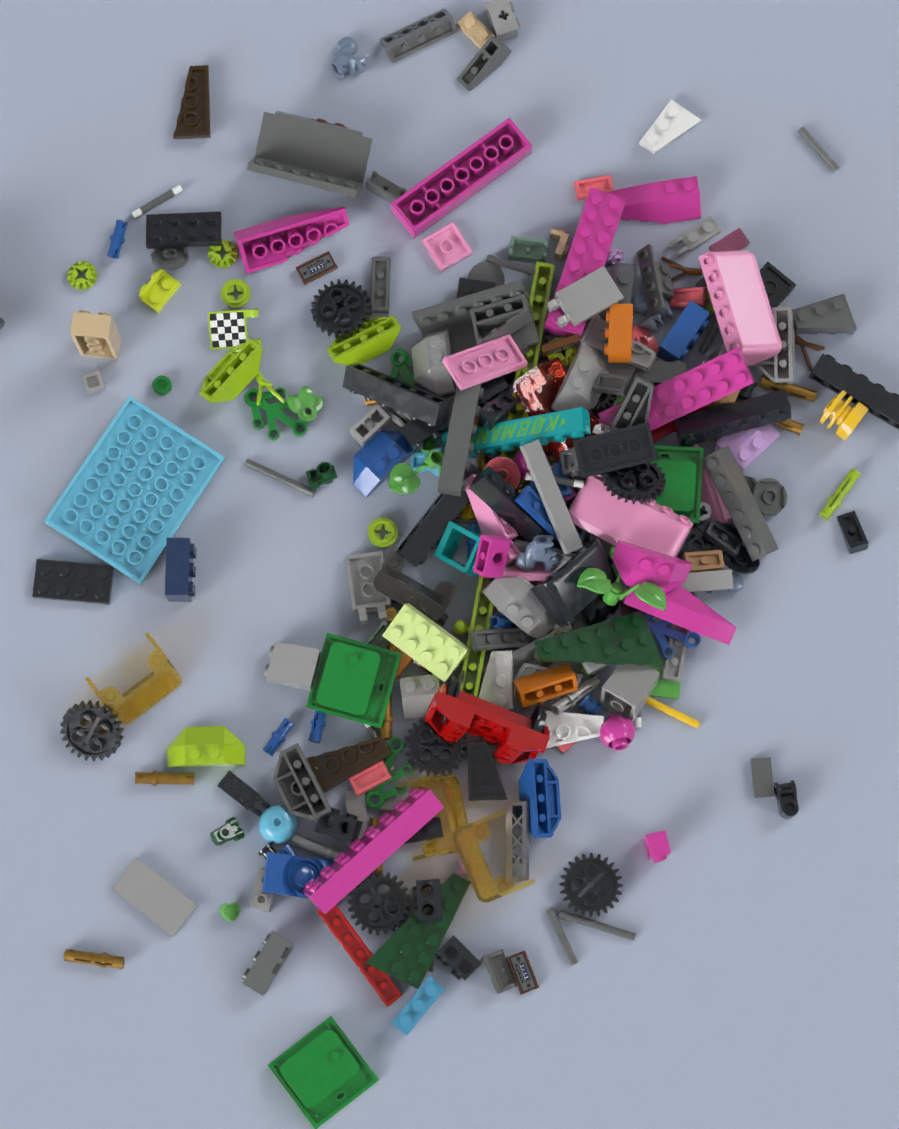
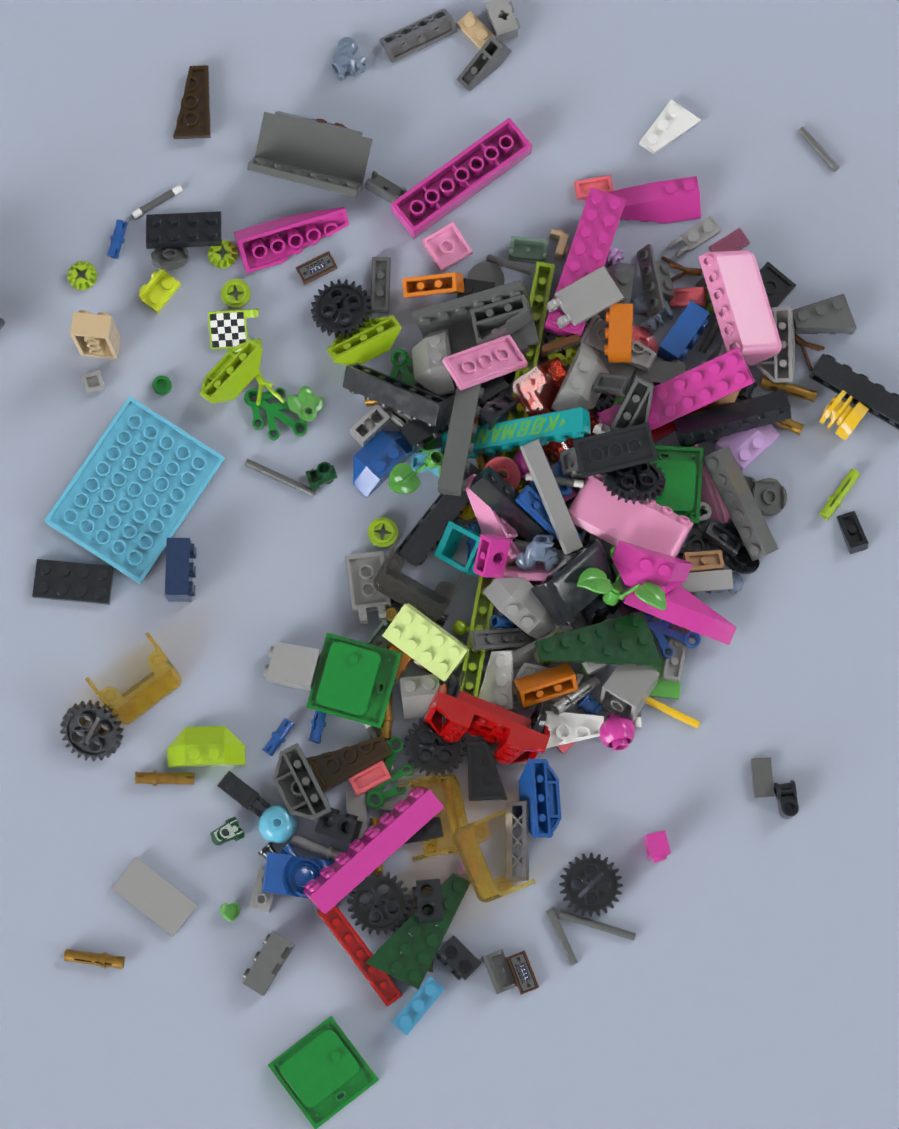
none -> orange brick [402,272,464,298]

